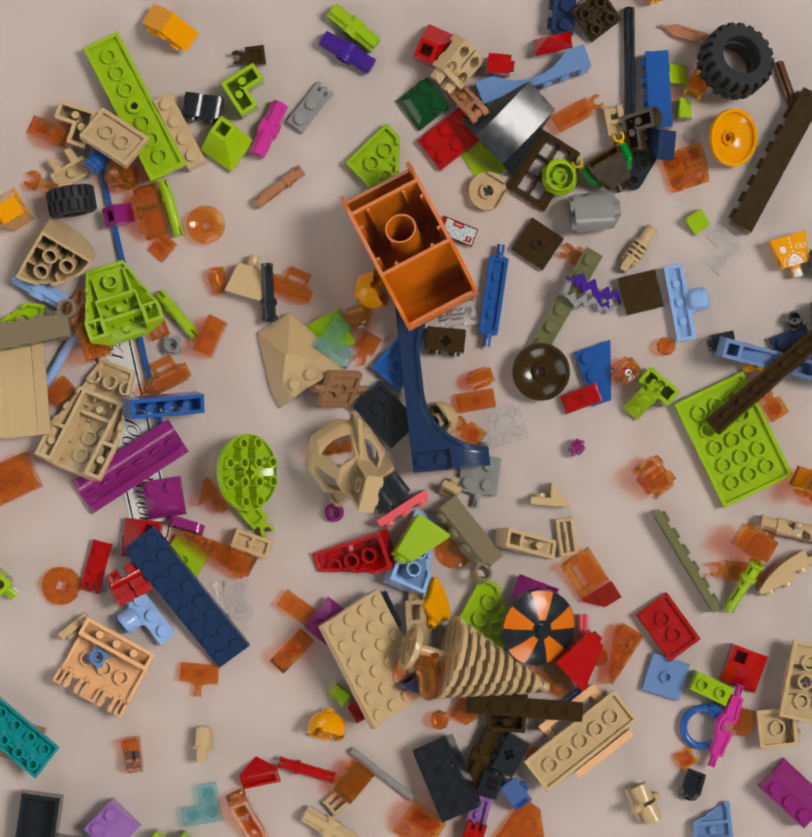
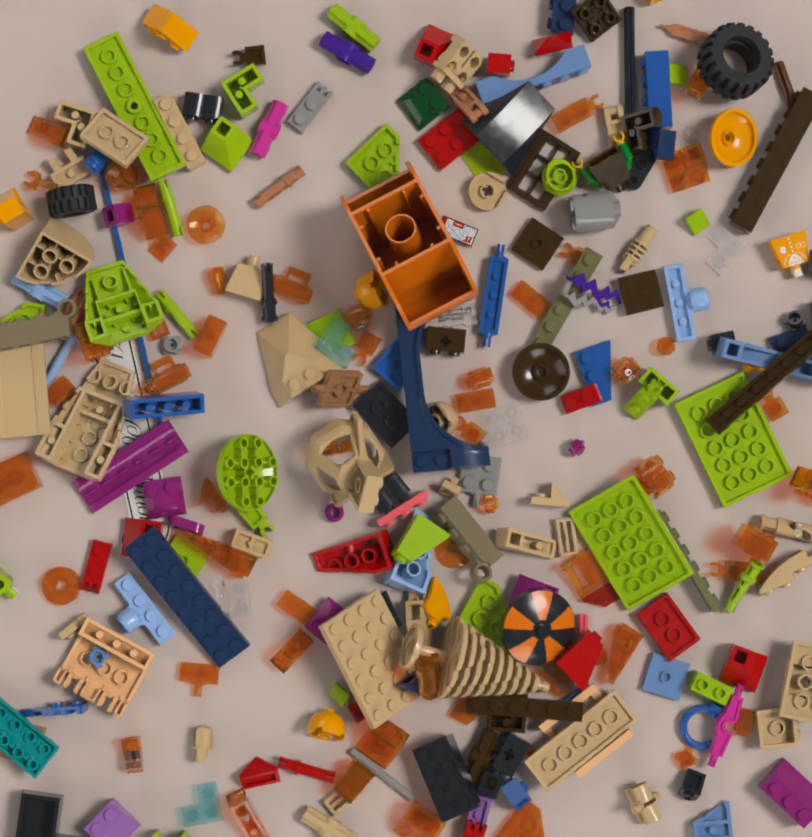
red hips [107,562,153,608] -> none
clear orange tile [430,710,449,730] -> none
lime slope [676,97,693,121] -> none
none -> blue wing [20,700,88,717]
none -> clear orange slope [354,720,410,769]
none -> clear orange plate [480,495,499,514]
none -> clear orange plate [510,280,551,319]
none -> lime plate [568,473,695,611]

